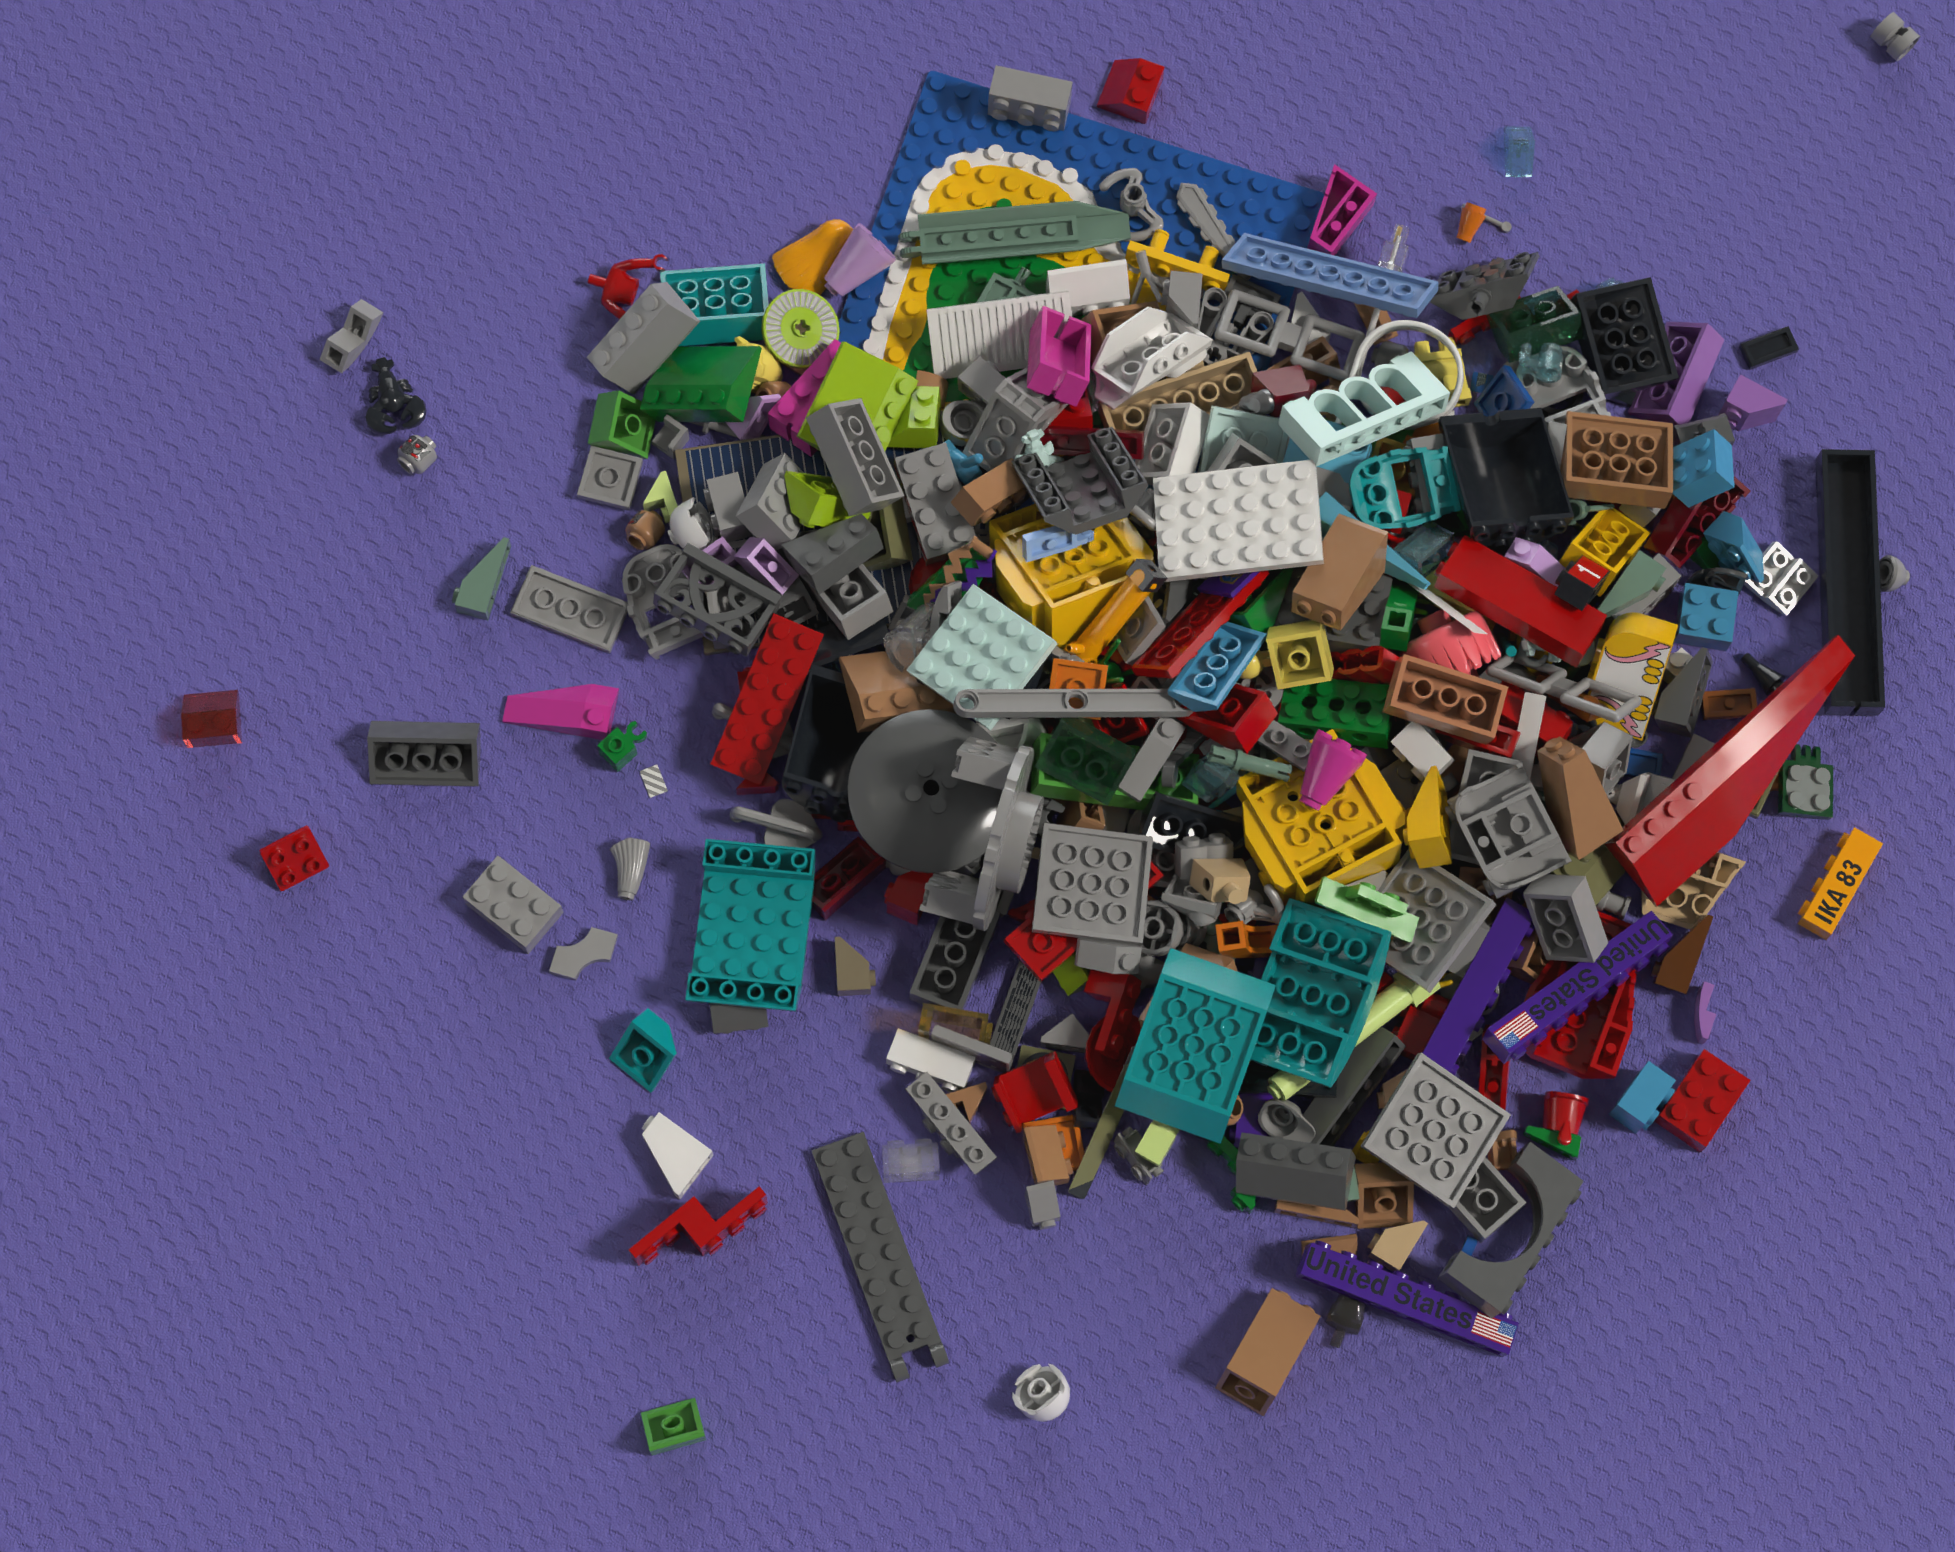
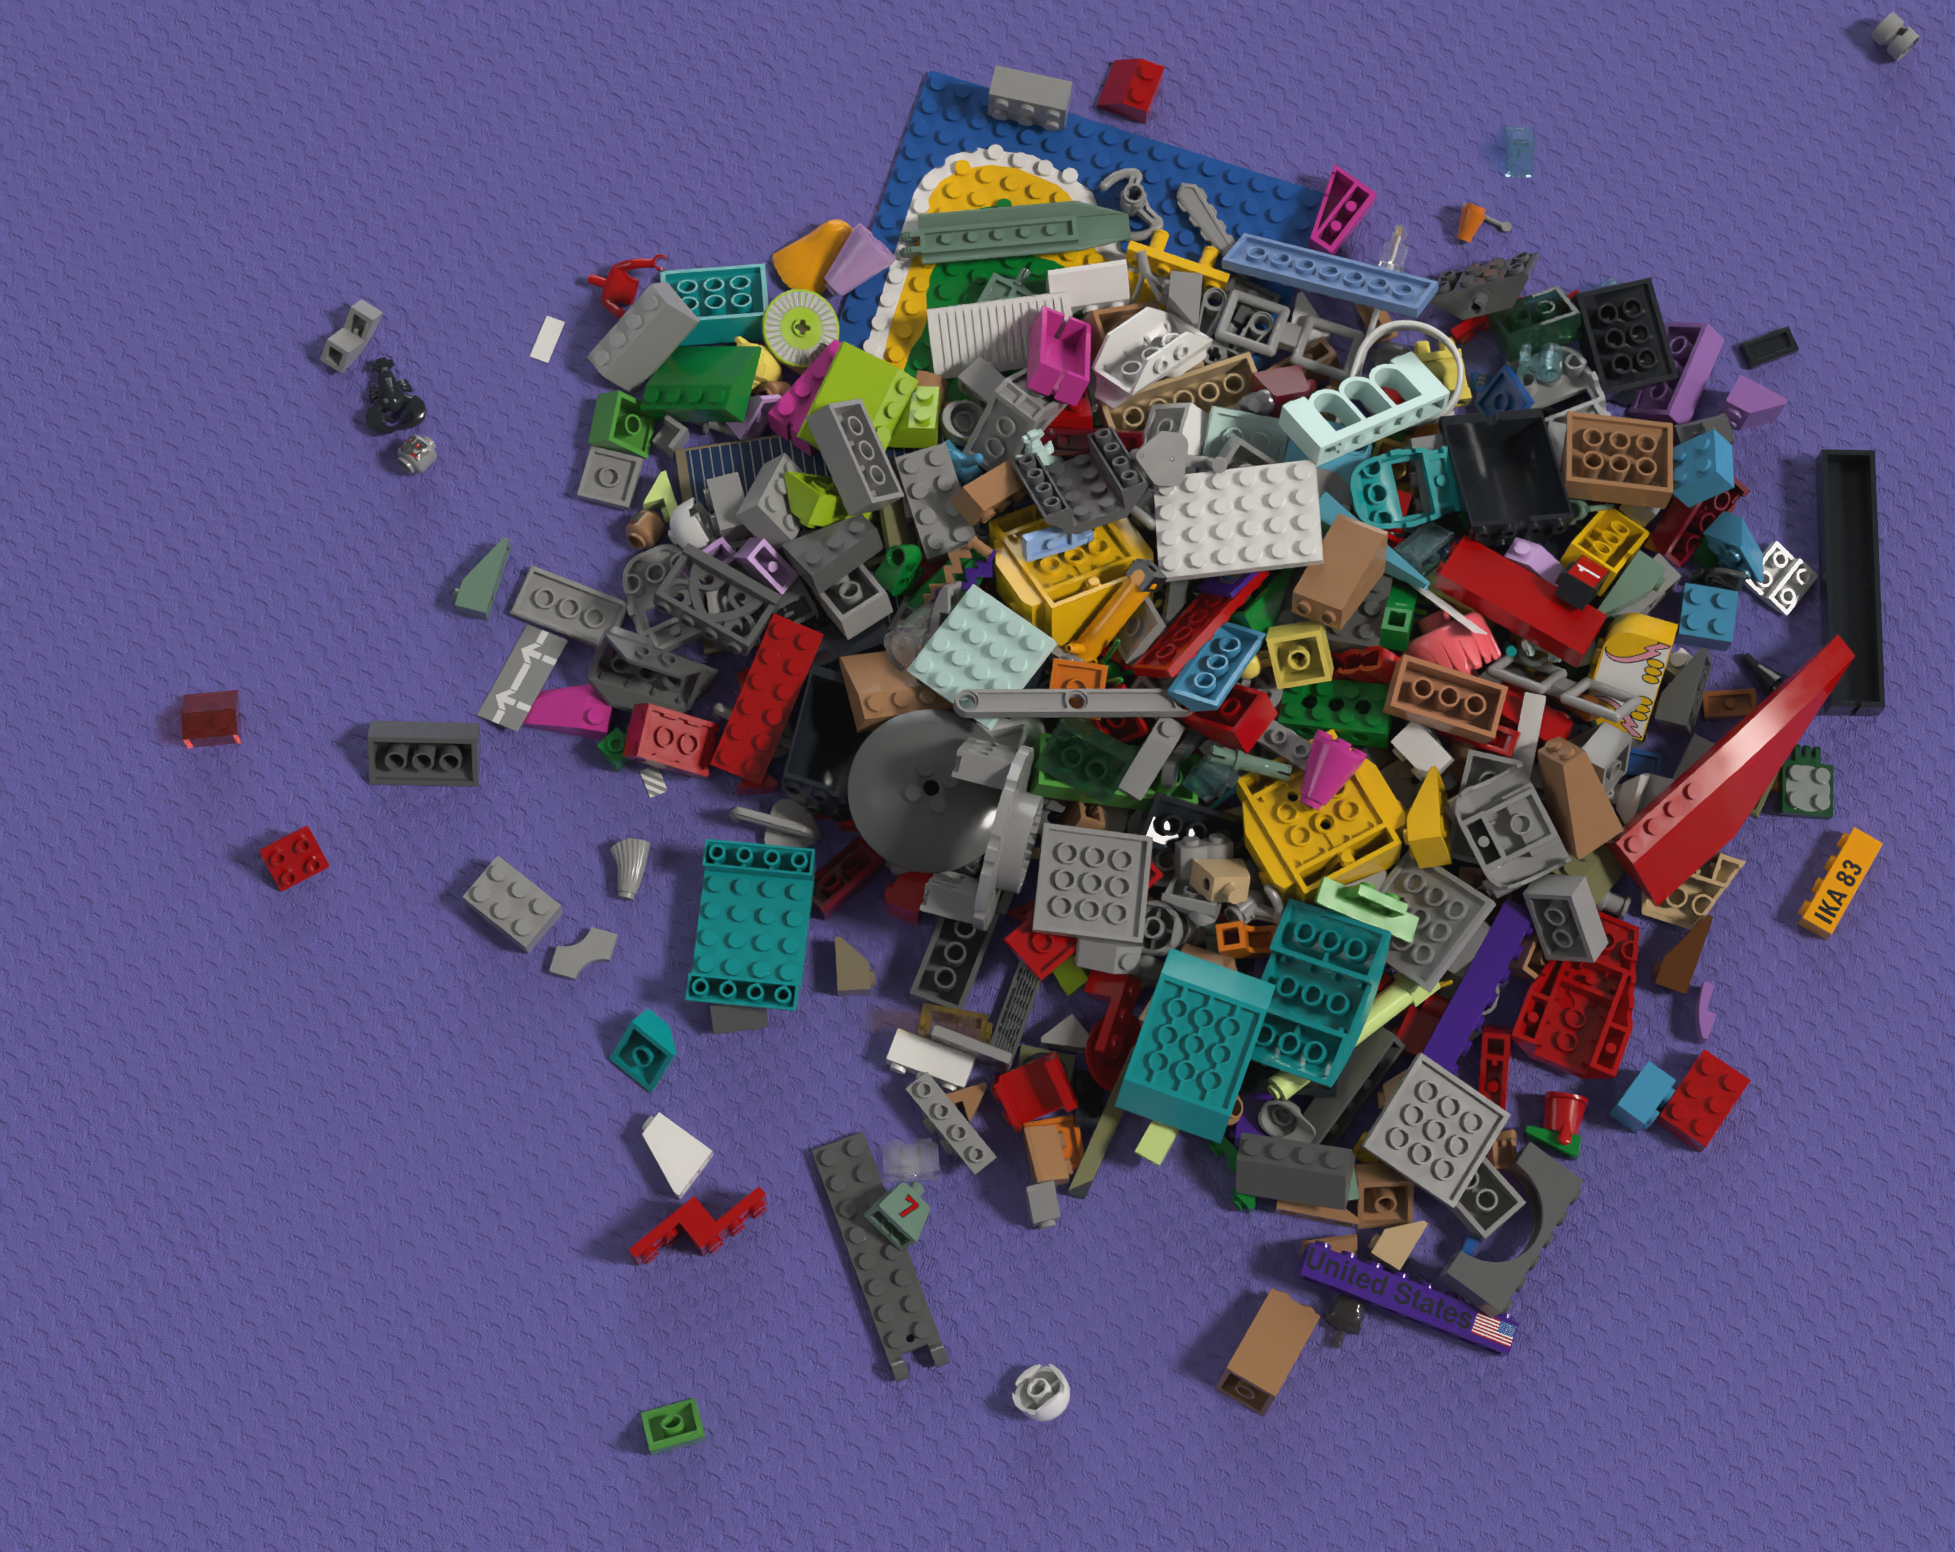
light grey hinge [1114,1127,1164,1185] -> none
dark purple brick [1482,910,1673,1064] -> none
light grey brick [1879,555,1910,592] -> none
none -> light grey sticker [477,625,567,731]
none -> white sticker [530,316,565,363]
none -> dark grey slope [587,627,719,714]
none -> red piece [622,703,720,778]
none -> sand green torso [864,1182,930,1251]
none -> green piece [874,544,925,597]
none -> light grey piece [1130,431,1227,487]

